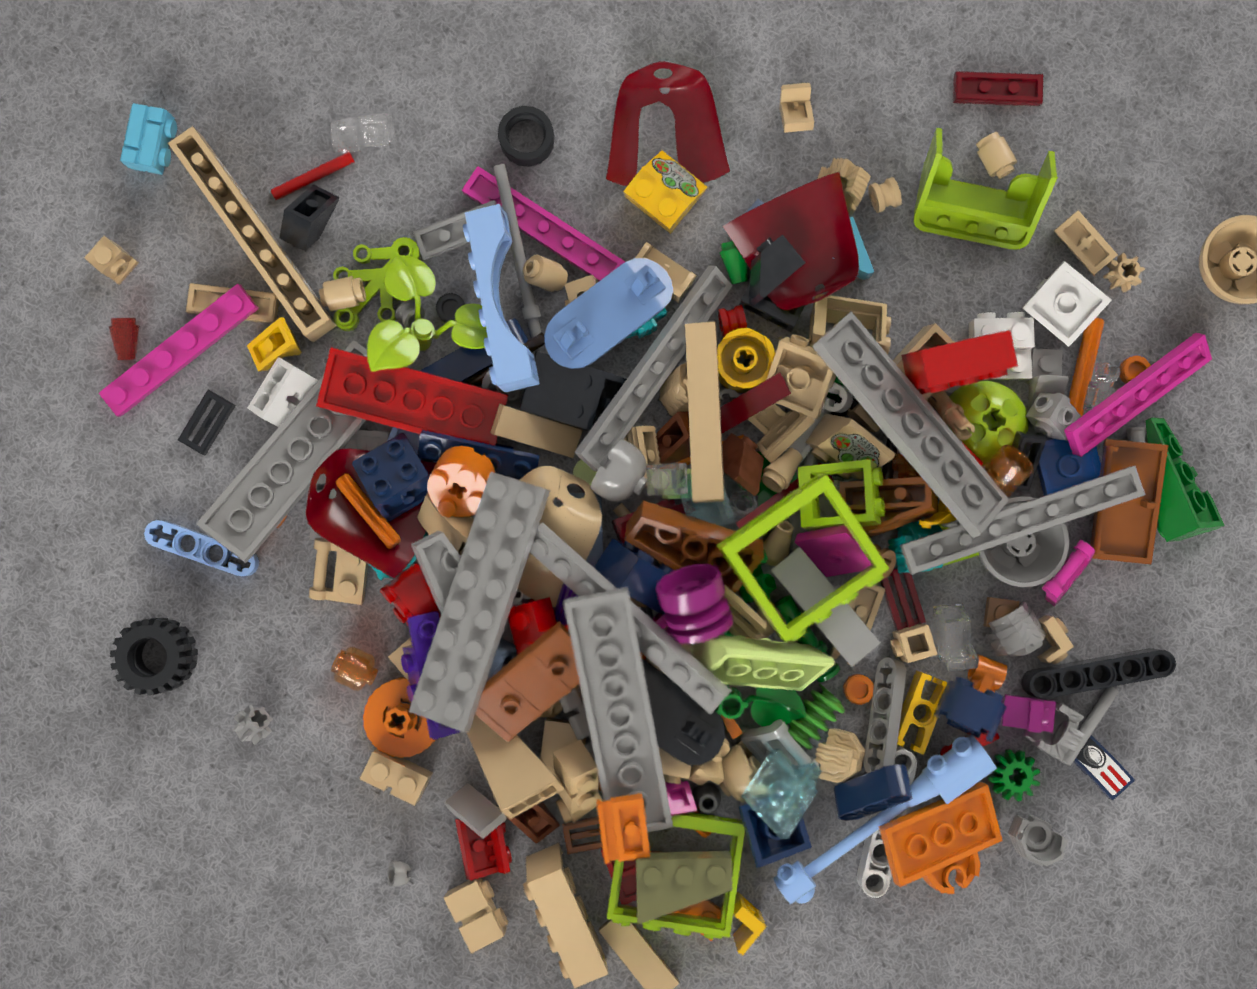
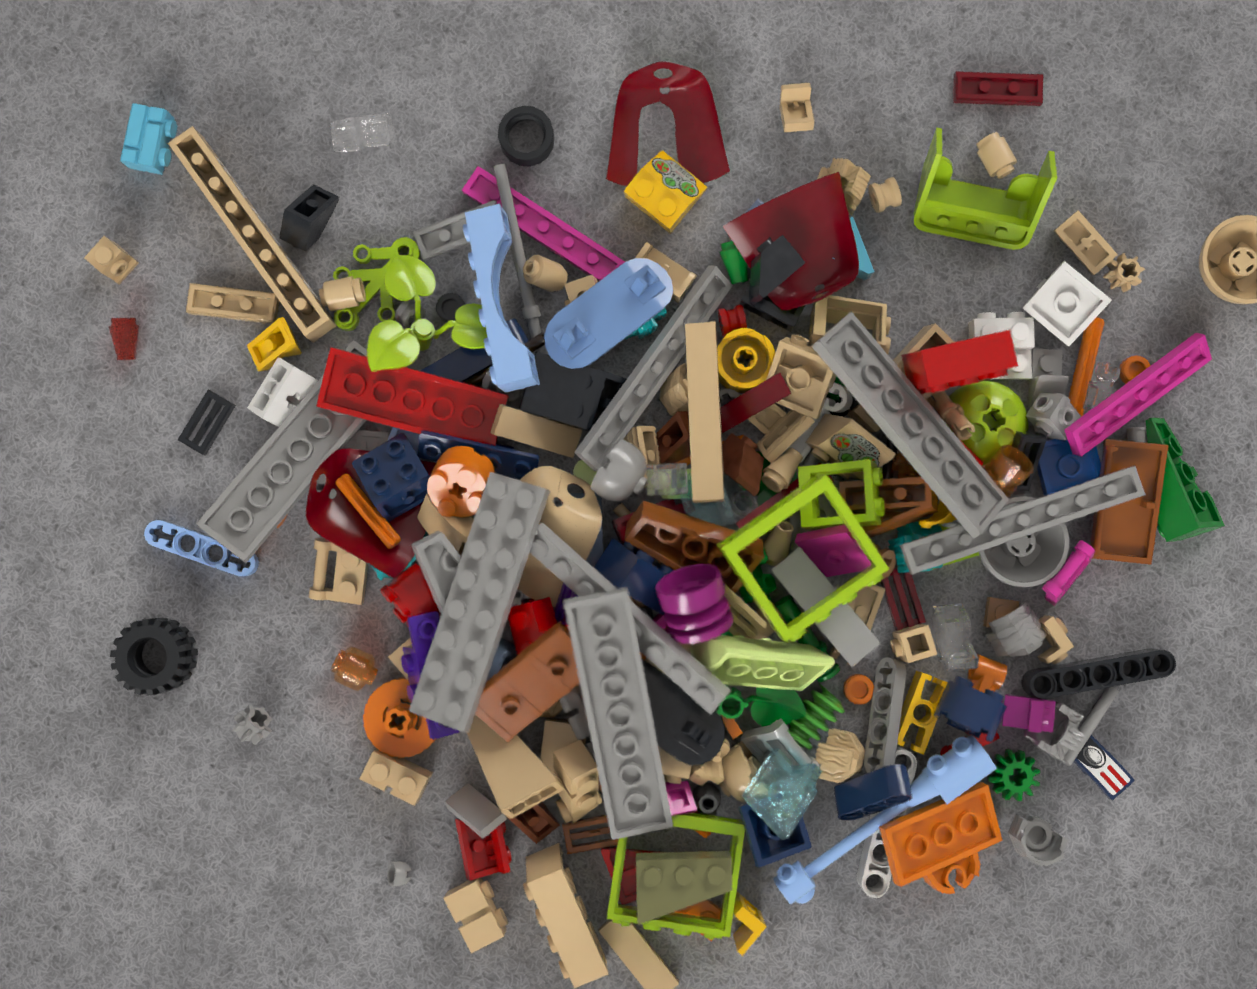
dark pink plate [99,284,259,417] -> none
red bar [270,151,355,201] -> none
orange plate [596,793,650,864] -> none

